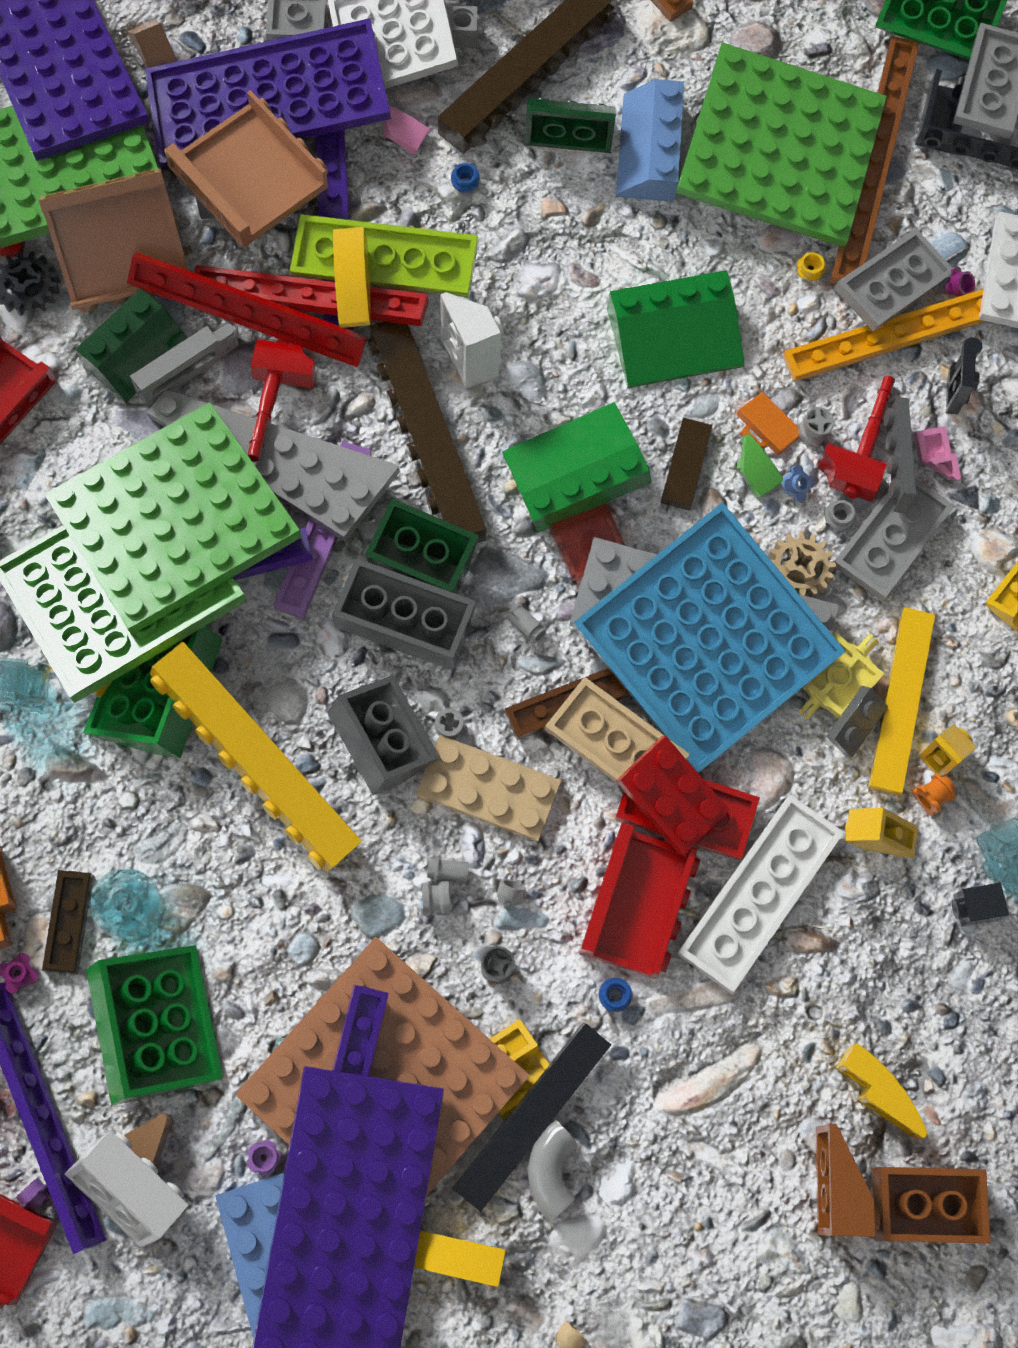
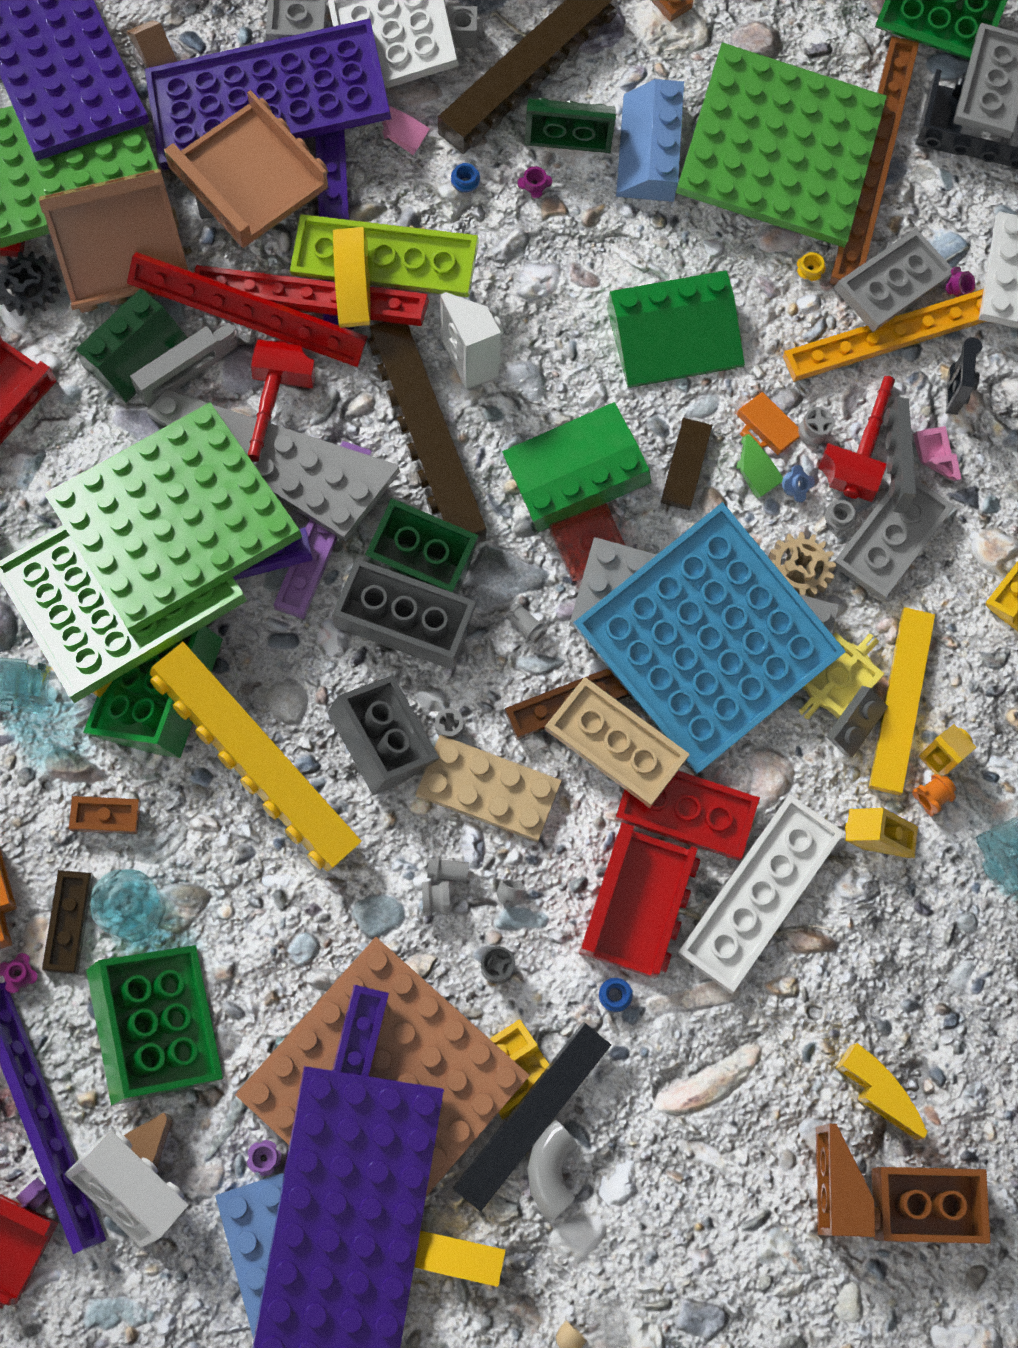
red plate [616,736,729,855] -> none
black brick [952,882,1009,927] -> none
none -> dark orange plate [68,796,141,834]
none -> magenta plate [517,166,552,198]

